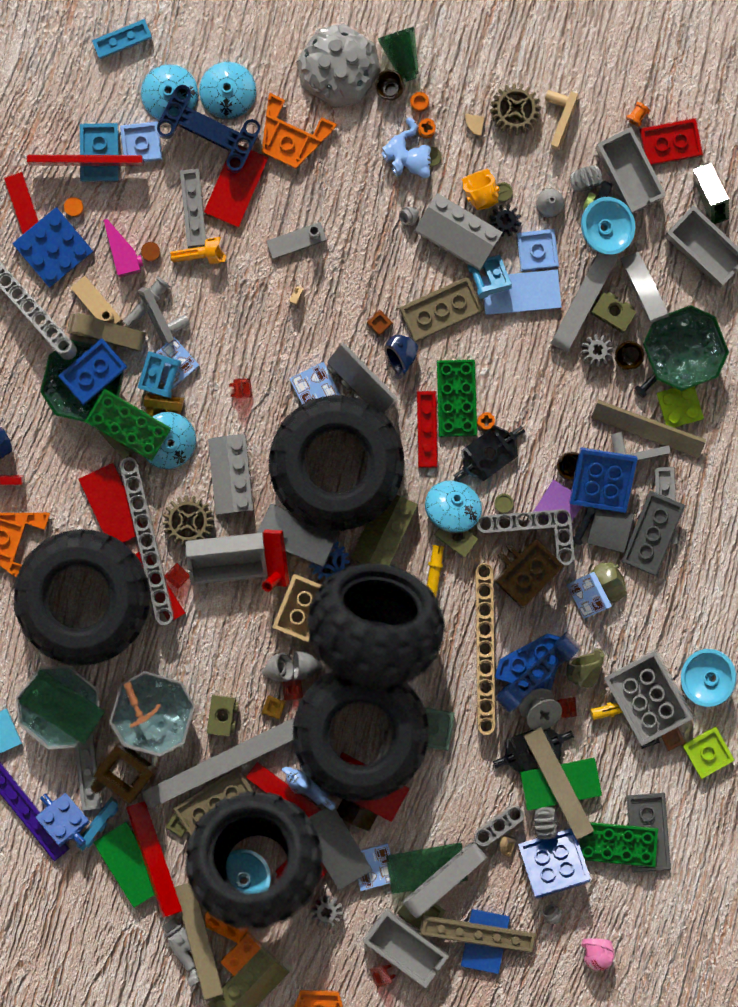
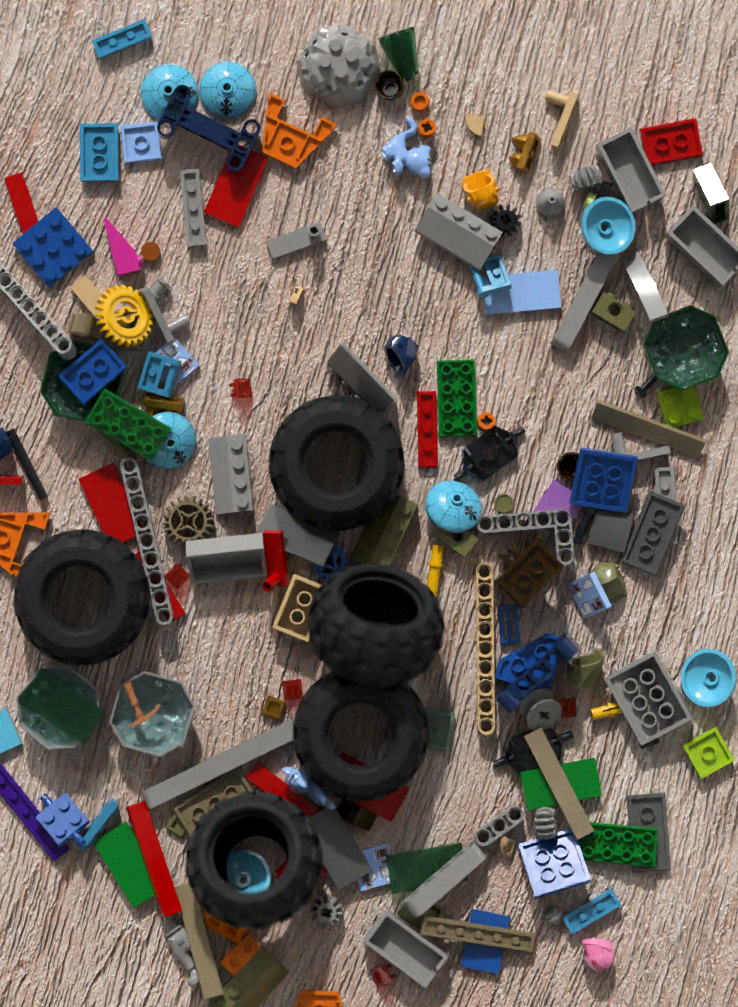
red tile [27,155,144,166] -> none
orange tile [64,197,84,217] -> none
light grey tile [74,732,102,811] -> none
dark brown piece [91,742,158,805] -> none
light orange piece [170,237,226,264] -> none
olive brick [206,694,239,736] -> none
light grey helmet [262,653,294,682] -> none
light blue tile [290,362,340,404] -> none
light grey helmet [293,651,323,680] -> none
dark orange tile [366,309,393,337] -> none
light grey plate [399,206,419,226] -> none
dark tan tile [399,276,484,343] -> none
olive piece [430,147,442,166] -> none
dark tan gear [490,83,541,136] -> none
olive piece [497,182,512,202] -> none
light blue tile [516,229,559,272] -> none
light grey gear [581,334,614,367] -> none
dark brown hair [615,341,645,370] -> none
orange bush [626,102,651,127] -> none
dark orange tile [661,727,686,751] -> none
none -> black piece [6,428,48,501]
none -> yellow gear [95,285,154,348]
none -> blue tile [498,605,520,644]
none -> pearl gold tile [509,132,541,175]
none -> dark azure plate [562,888,621,934]

